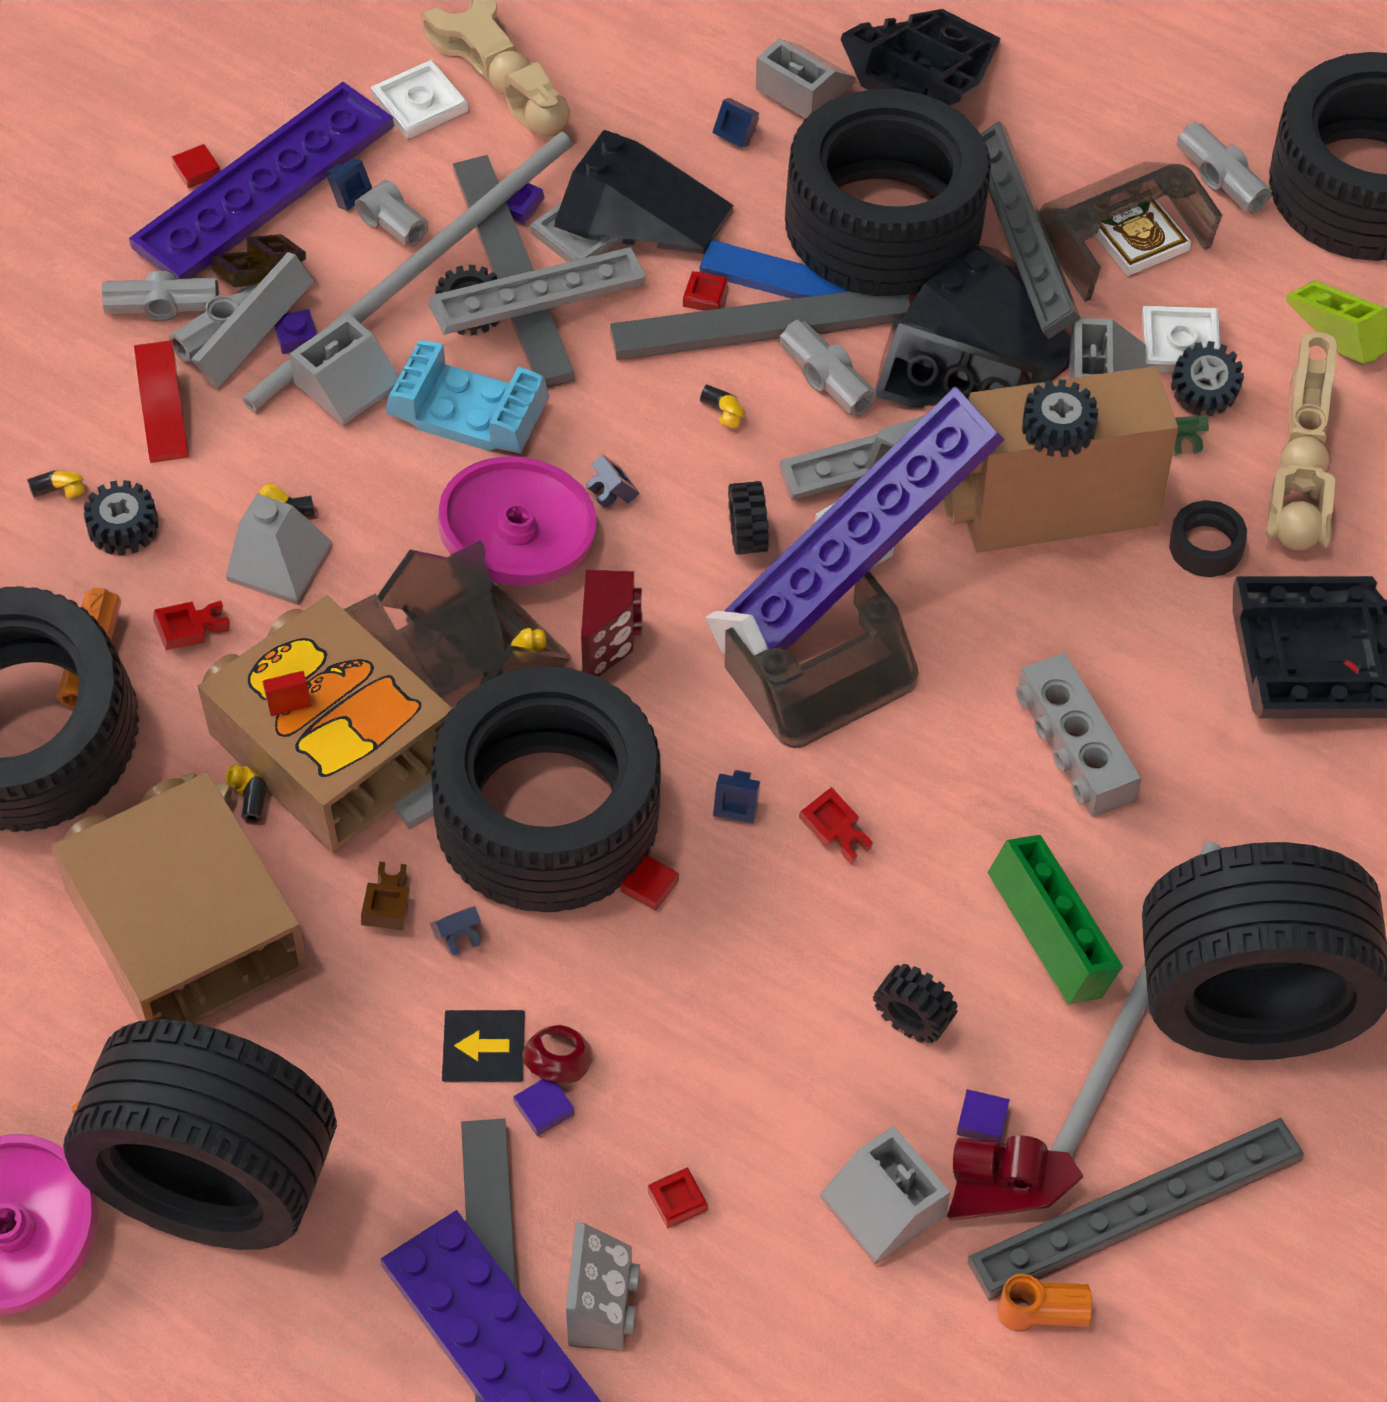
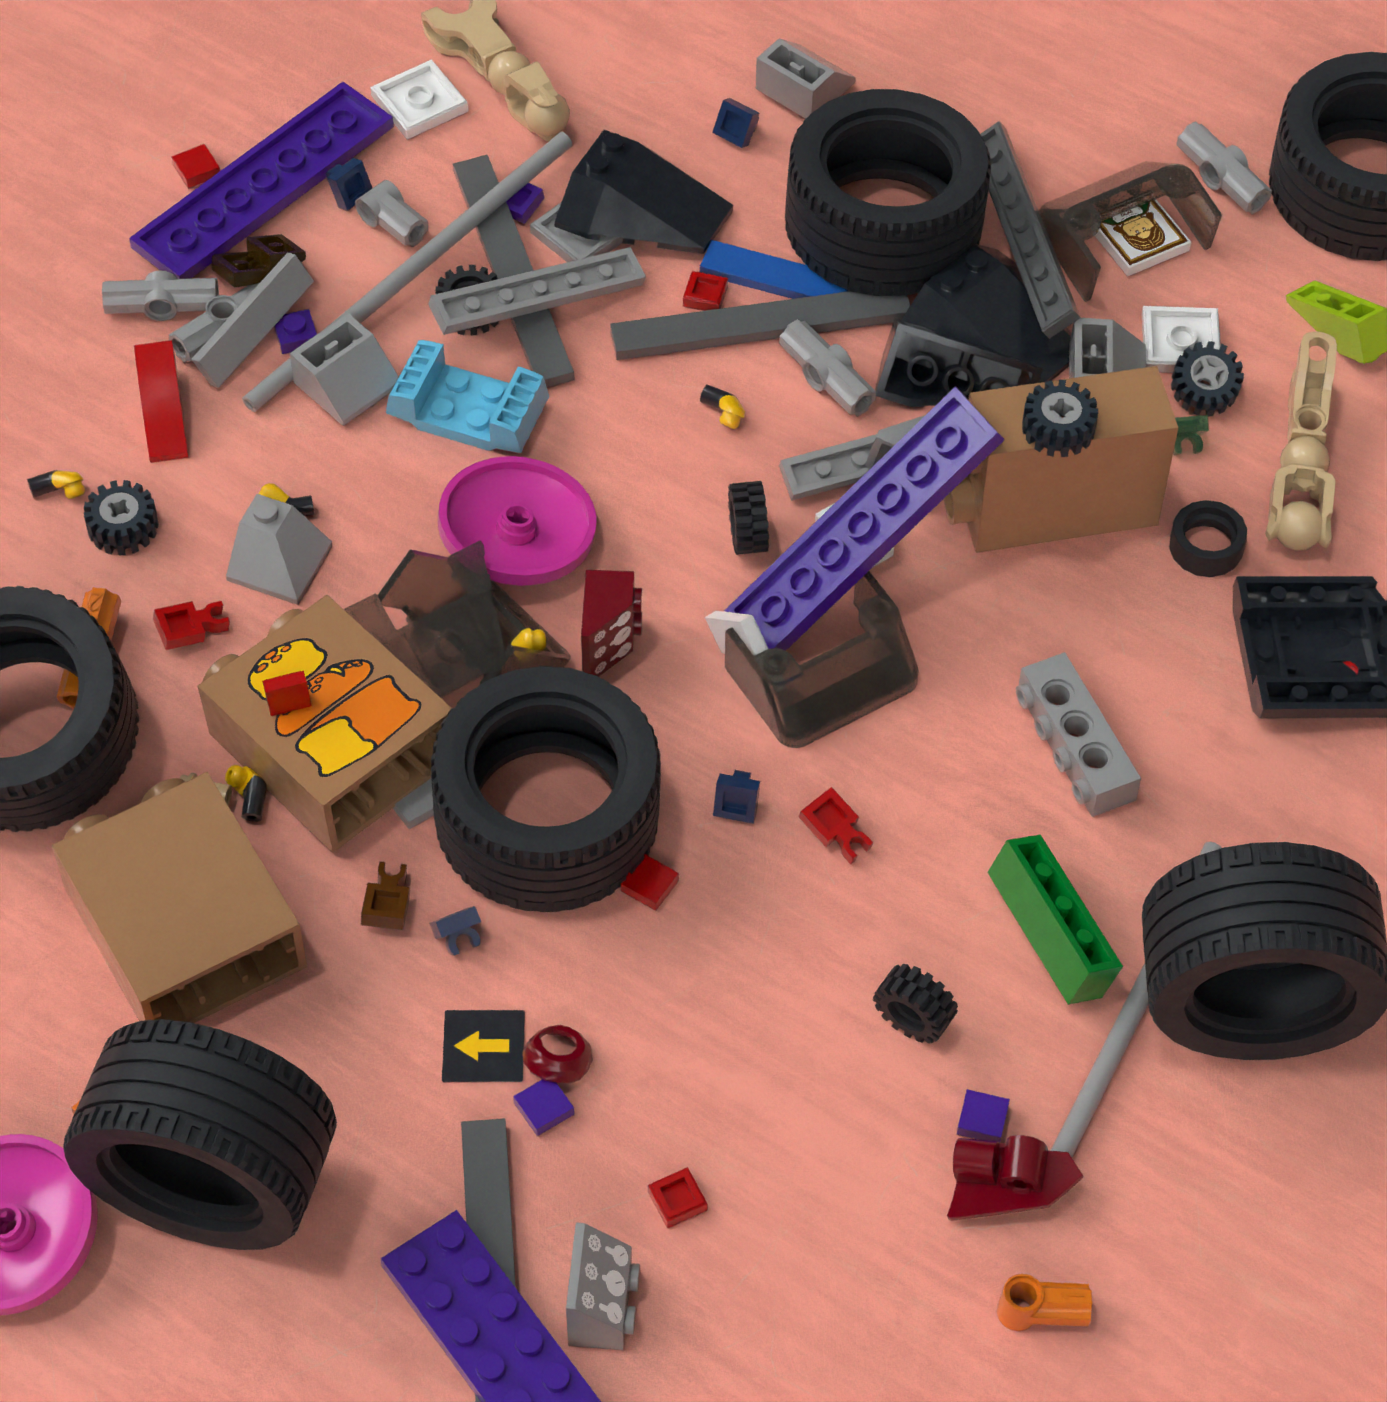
tile [586,454,640,508] -> none
light grey slope [820,1126,950,1264] -> none
black wedge [840,9,1001,105] -> none
dark grey tile [967,1118,1304,1300] -> none

